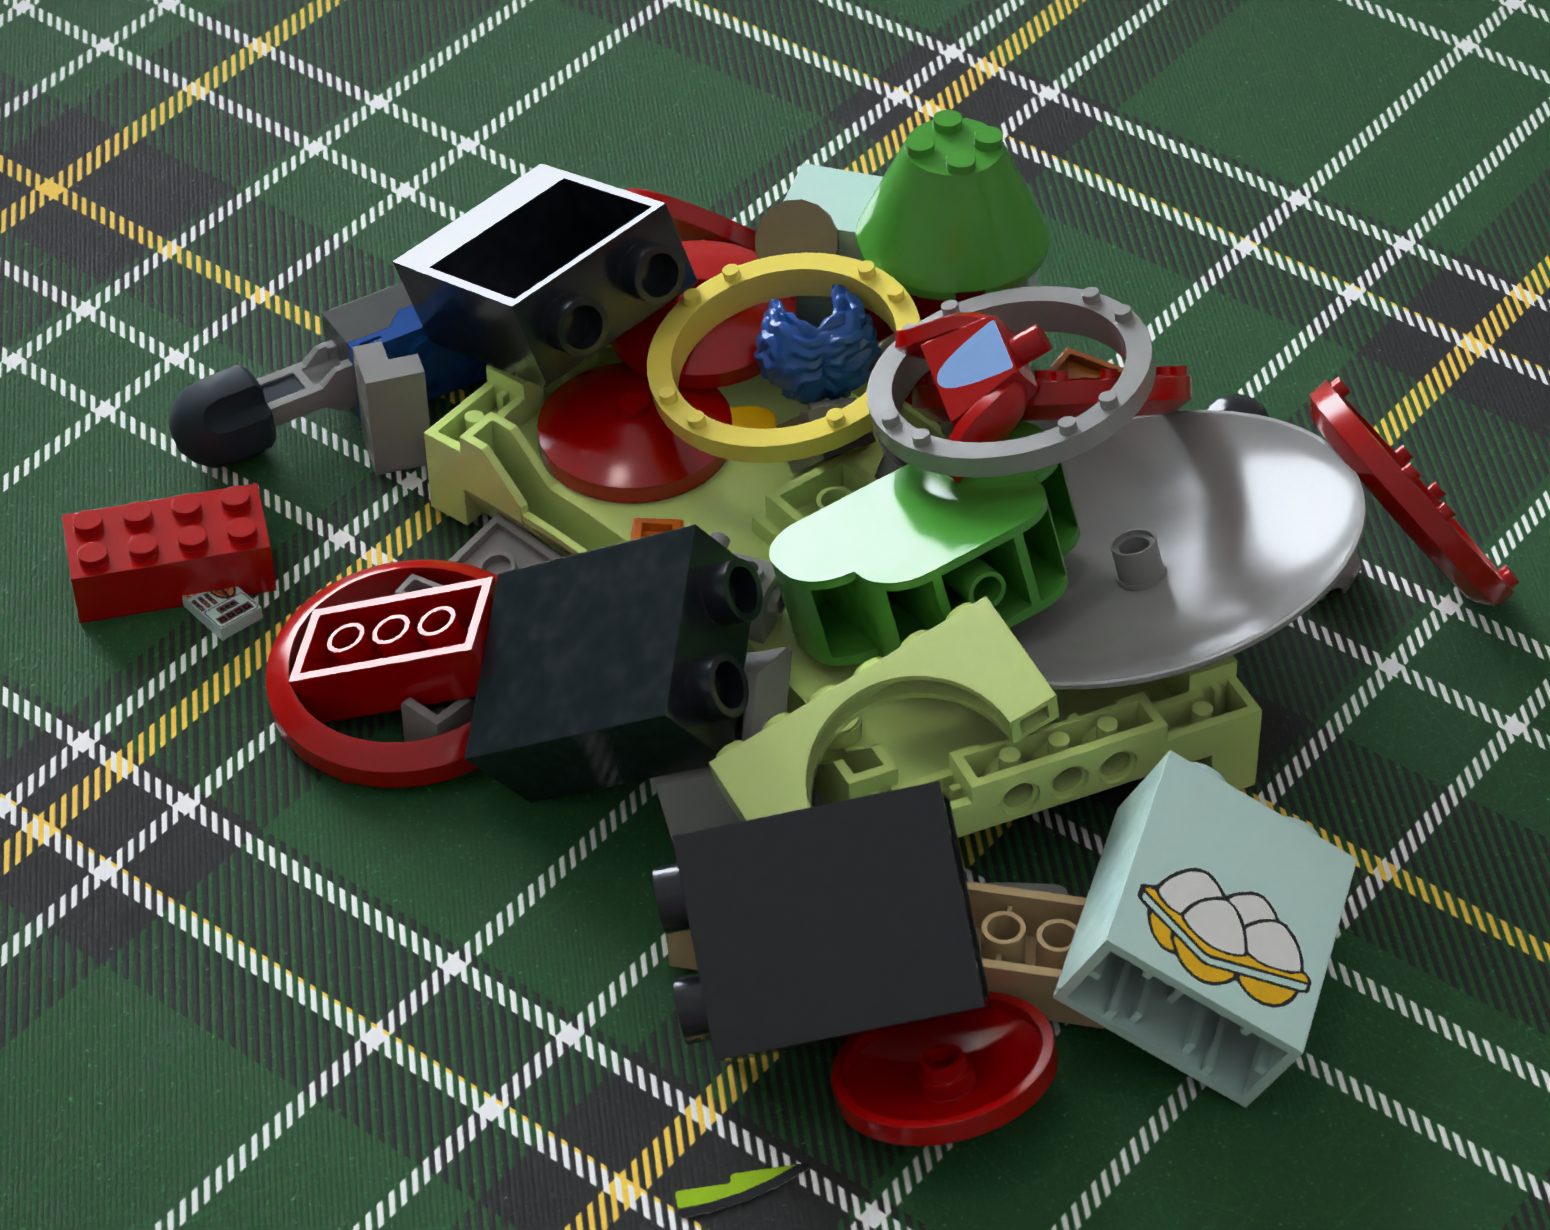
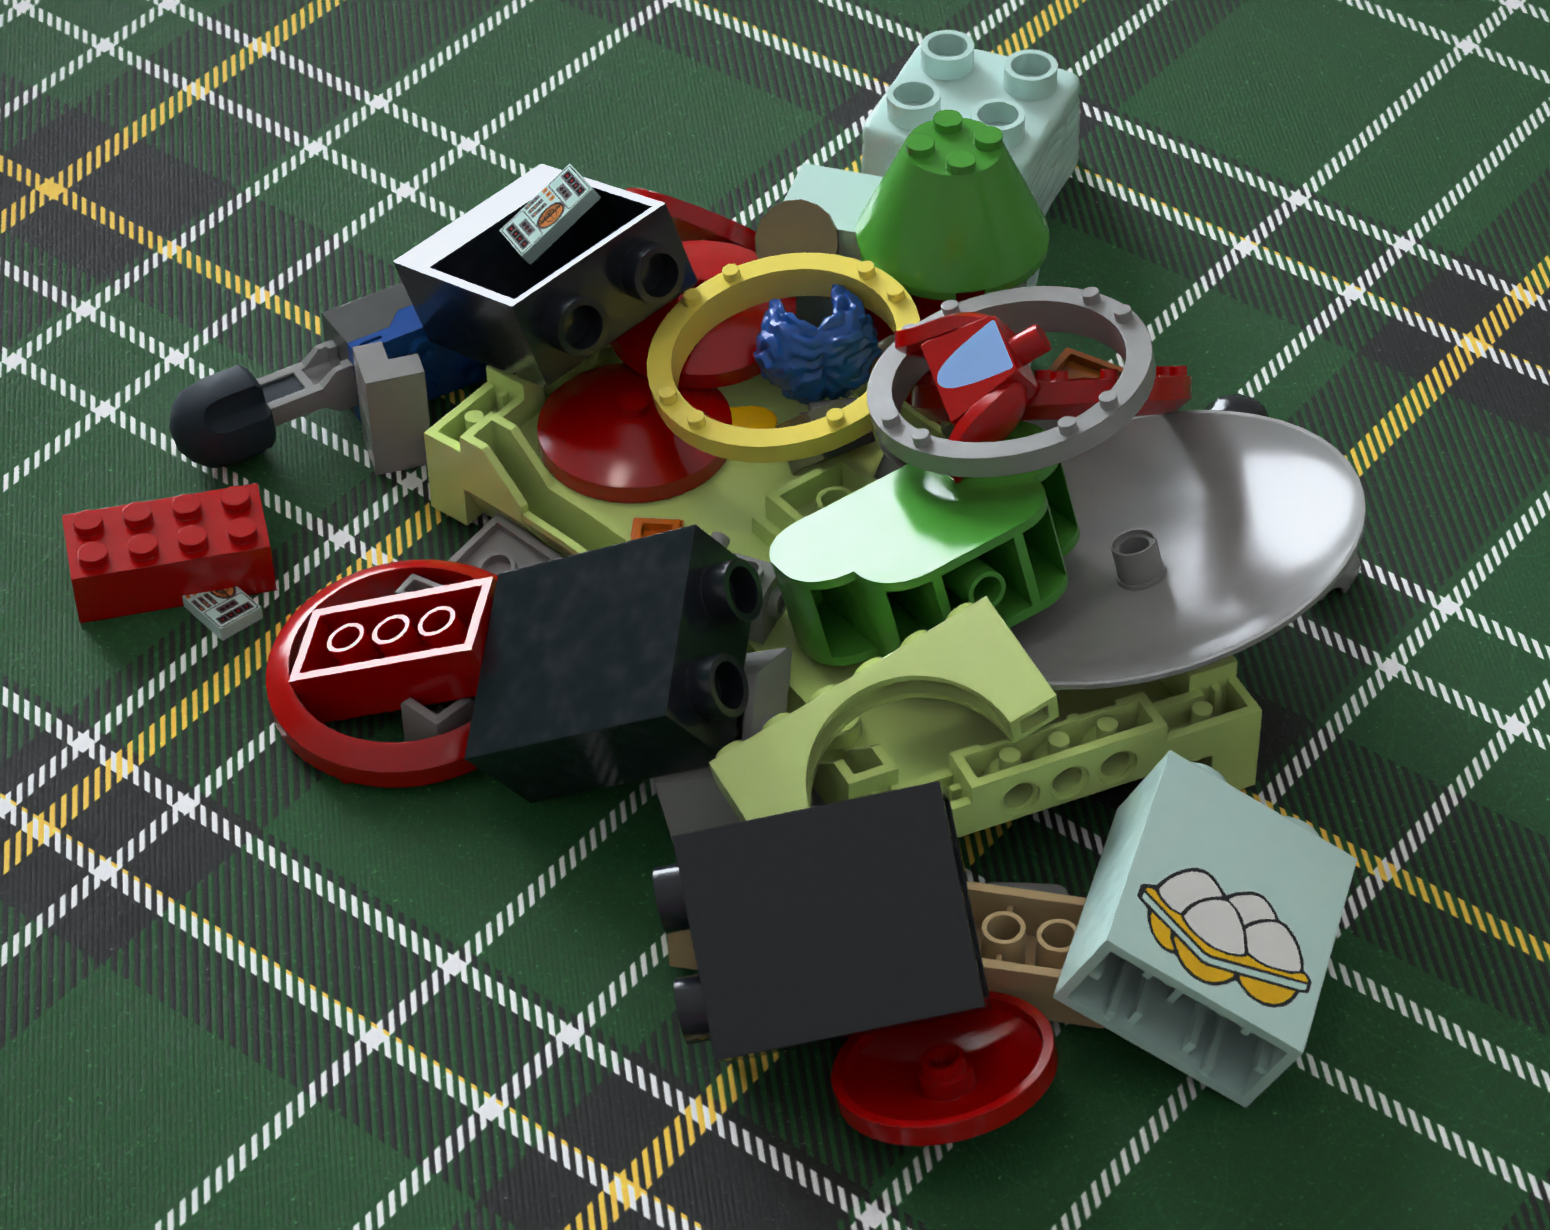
sticker [675,1163,809,1218] -> none
red piece [1309,377,1520,607] -> none
none -> tile [499,164,601,265]
none -> light aqua brick [862,30,1080,216]

